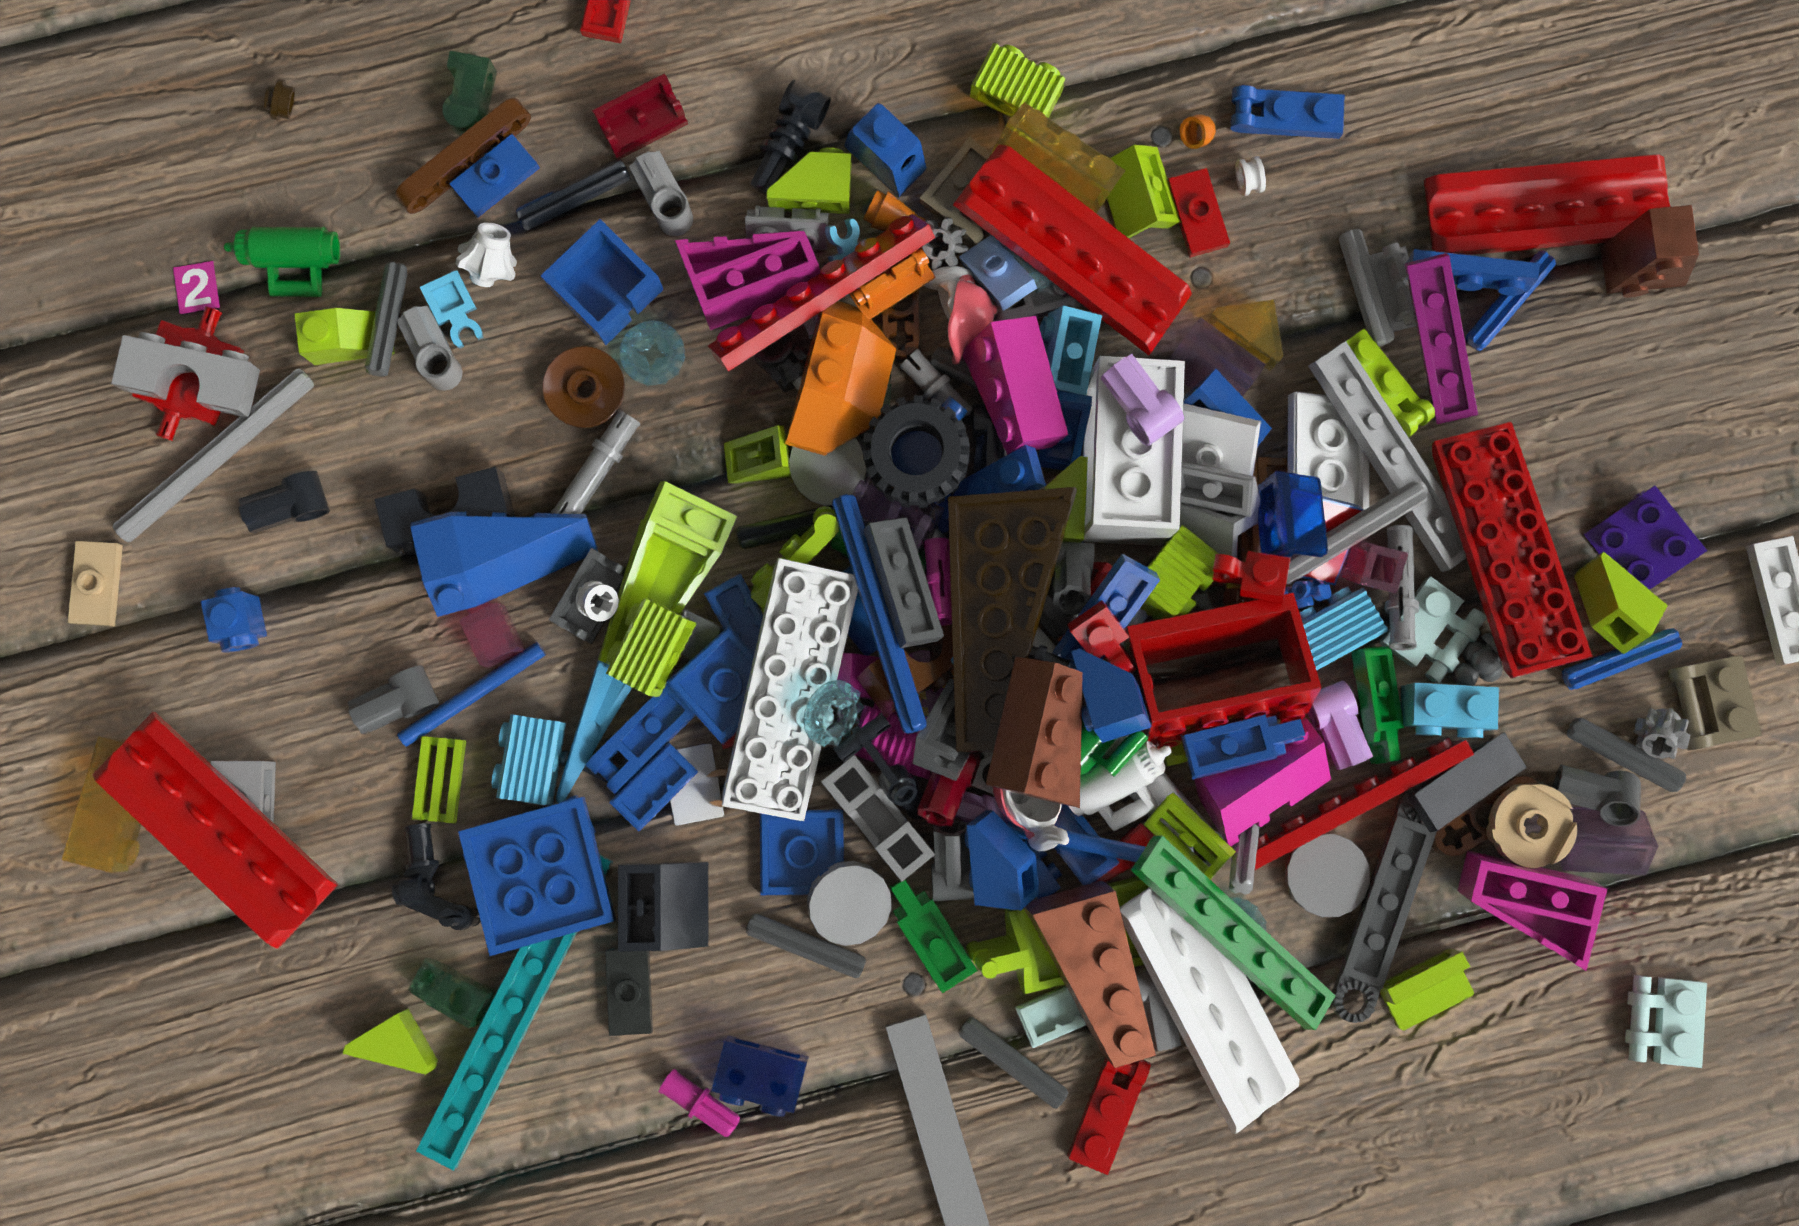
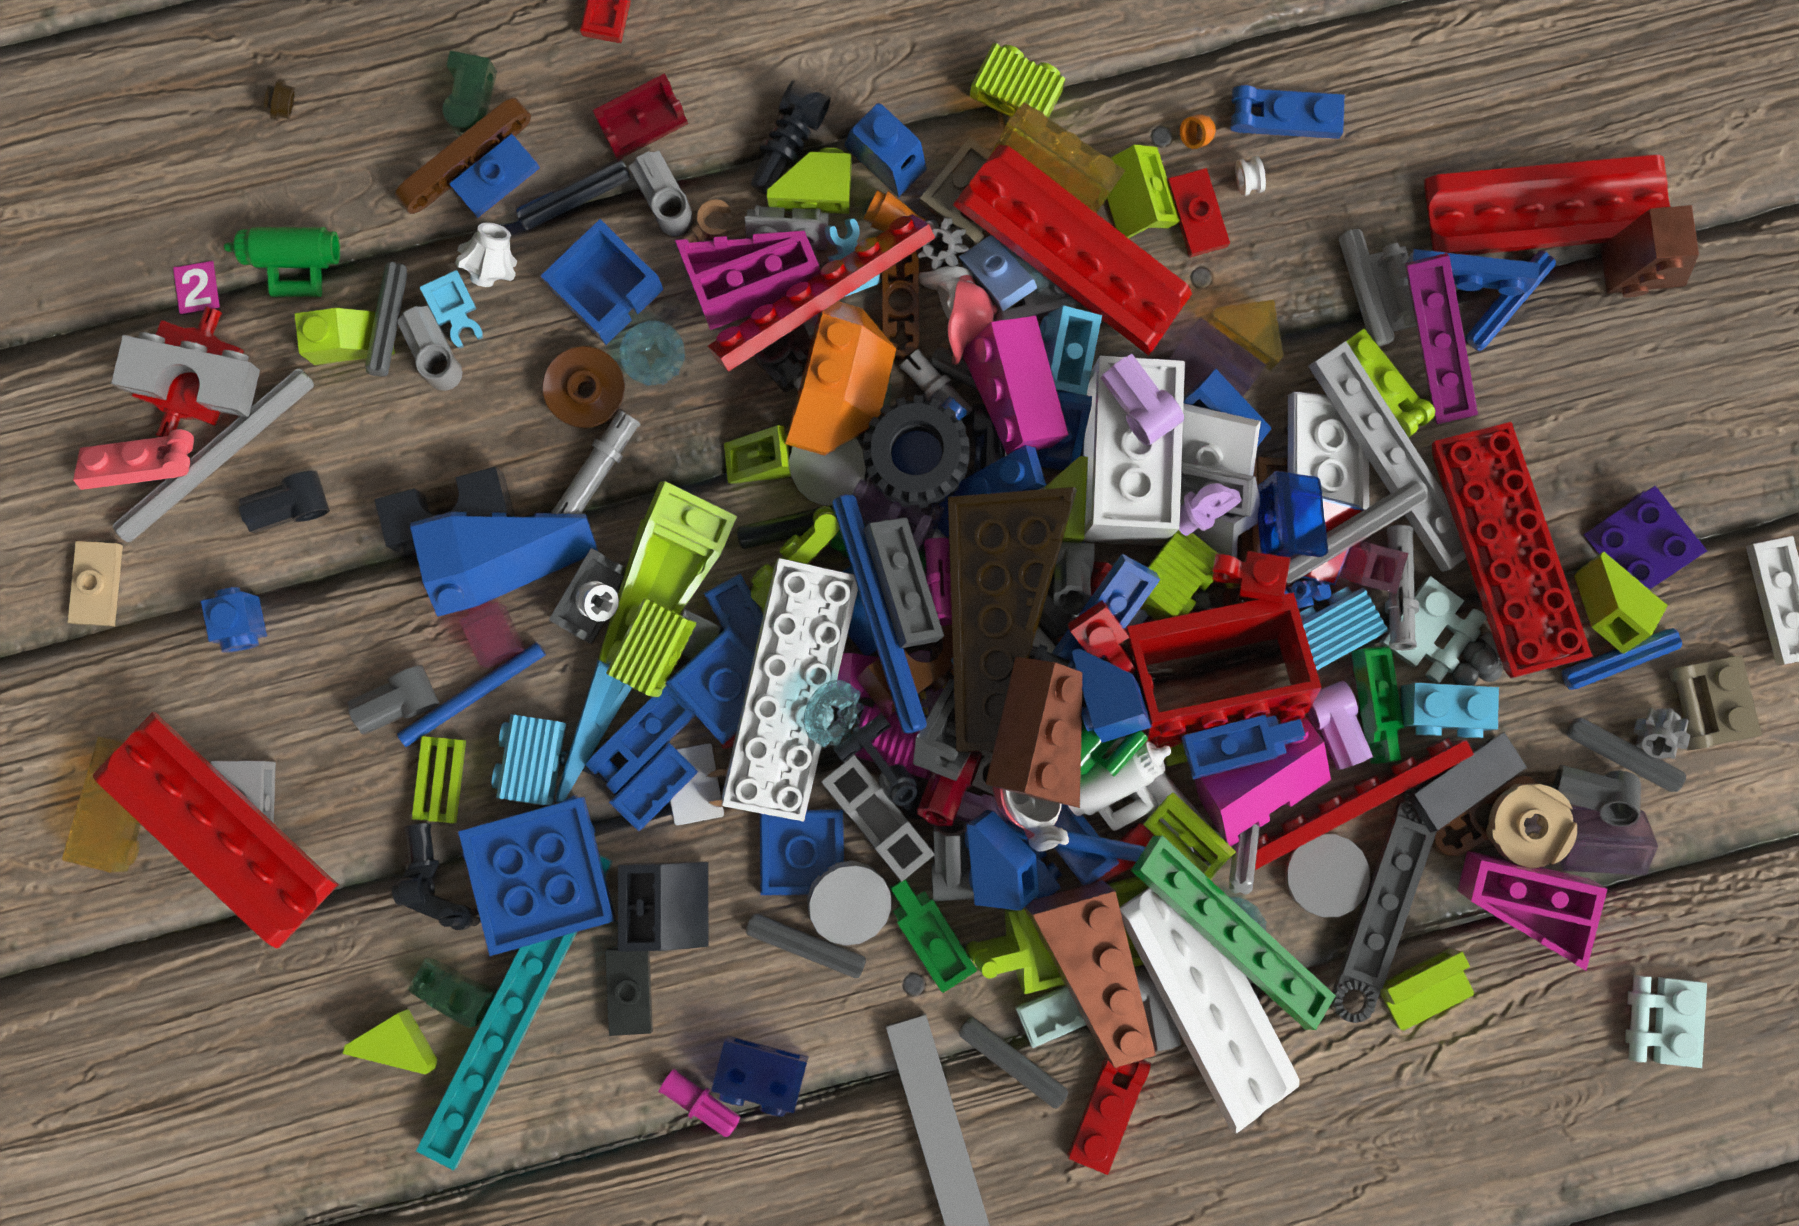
orange hinge [849,248,936,320] -> none
none -> coral plate [73,429,194,490]
none -> medium nougat piece [682,199,731,243]
none -> lavender piece [1179,483,1241,536]

